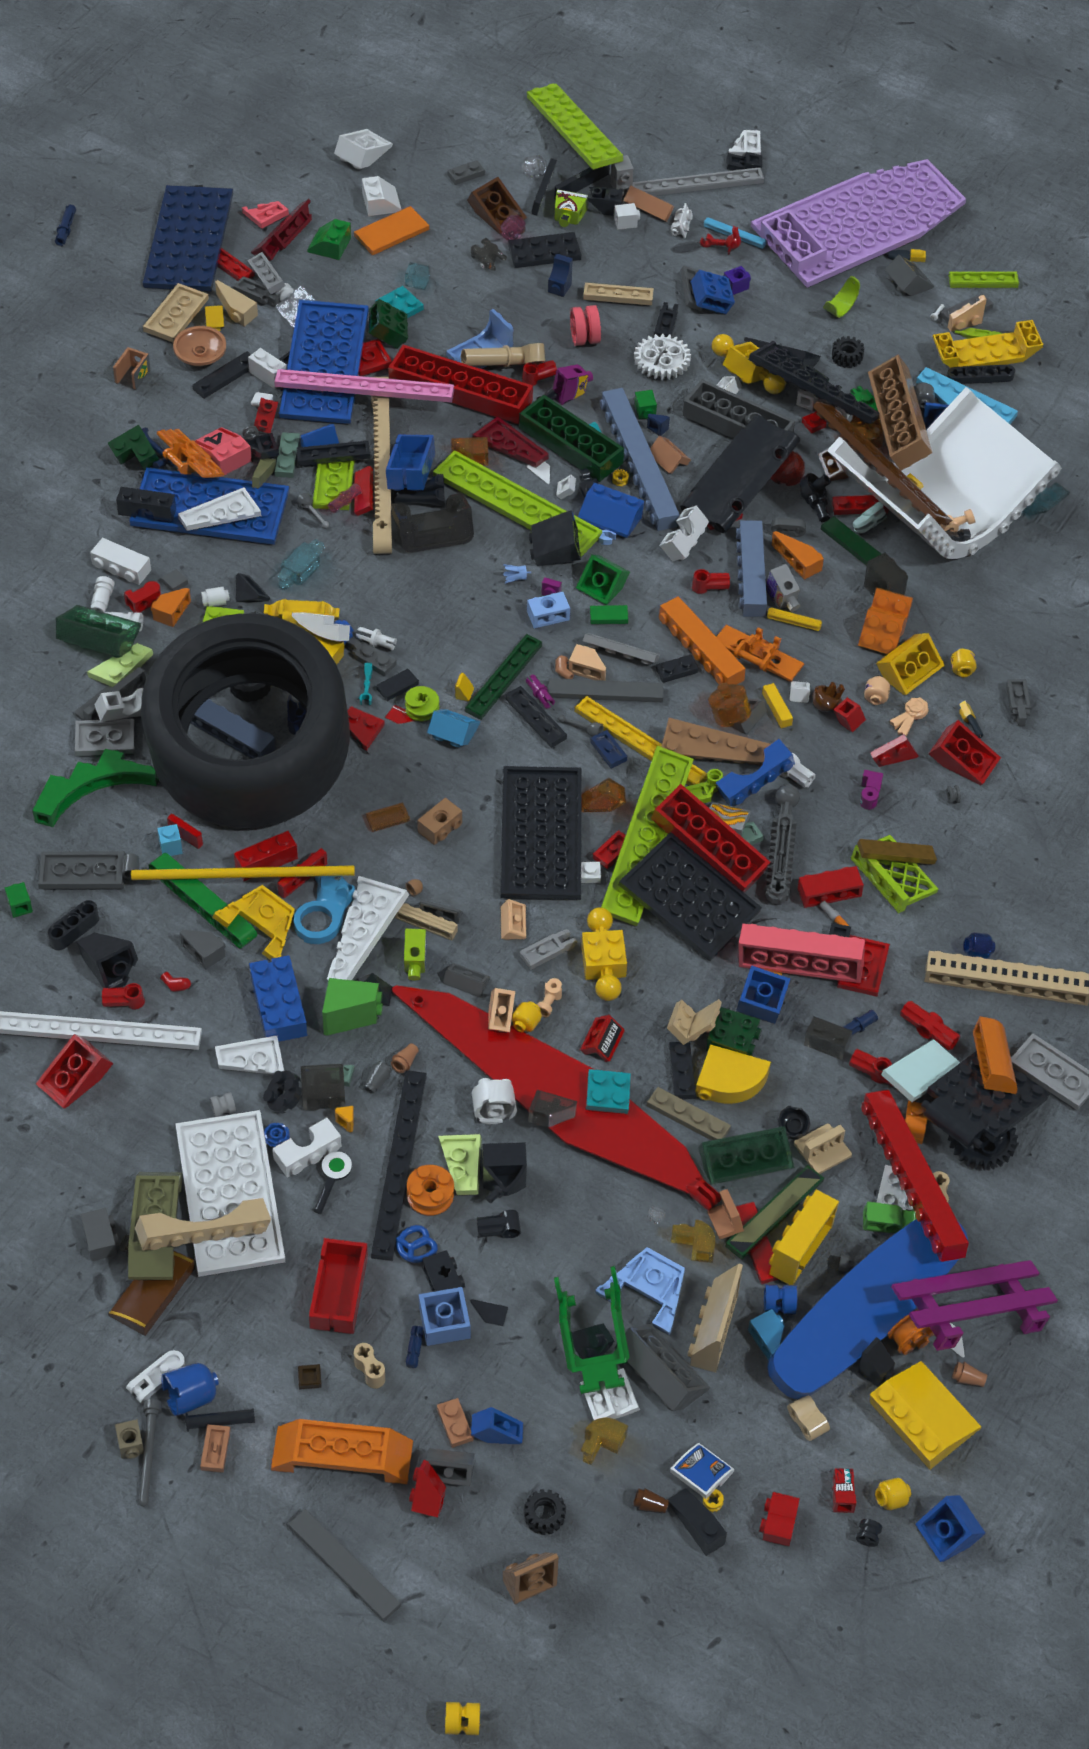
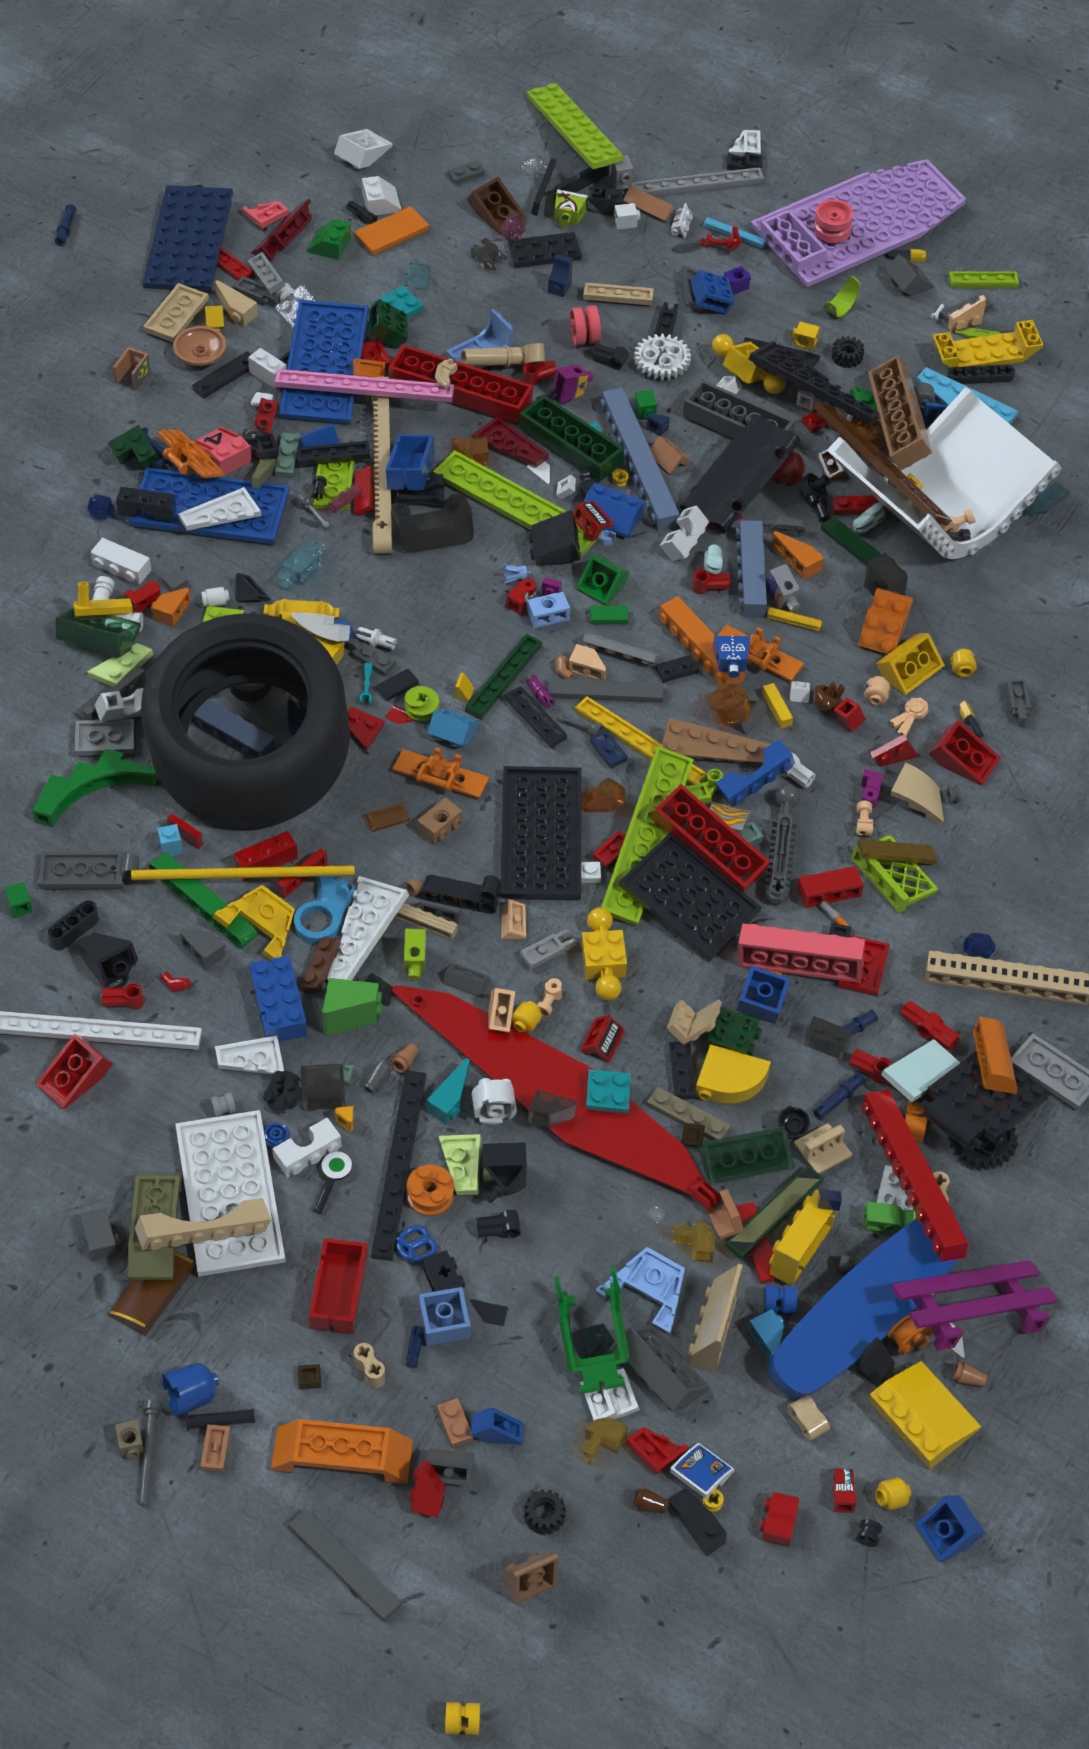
white plate [126,1350,185,1404] -> none
none -> yellow piece [73,581,132,616]
none -> clear blue head [87,494,115,520]
none -> reddish brown plate [300,938,341,992]
none -> black pin [312,476,327,500]
none -> black axle [346,201,378,224]
none -> orange tile [353,358,385,377]
none -> orange piece [392,747,490,799]
none -> black beam [420,875,501,914]
none -> teal slope [427,1058,469,1125]
none -> tan piece [435,358,457,388]
none -> red leg [506,578,536,615]
none -> red panel [573,501,614,541]
none -> black piece [591,343,629,370]
none -> red wing [625,1427,689,1475]
none -> dark brown tile [681,1122,705,1147]
none -> light aqua arm [704,545,723,574]
none -> blue torso [713,636,750,678]
none -> yellow brick [792,322,820,351]
none -> dark blue pin [813,1072,866,1120]
none -> coral wheel [814,199,853,243]
none -> dark blue slope [818,1188,842,1211]
none -> light nougat leg [856,801,873,836]
none -> tan slope [891,763,944,825]

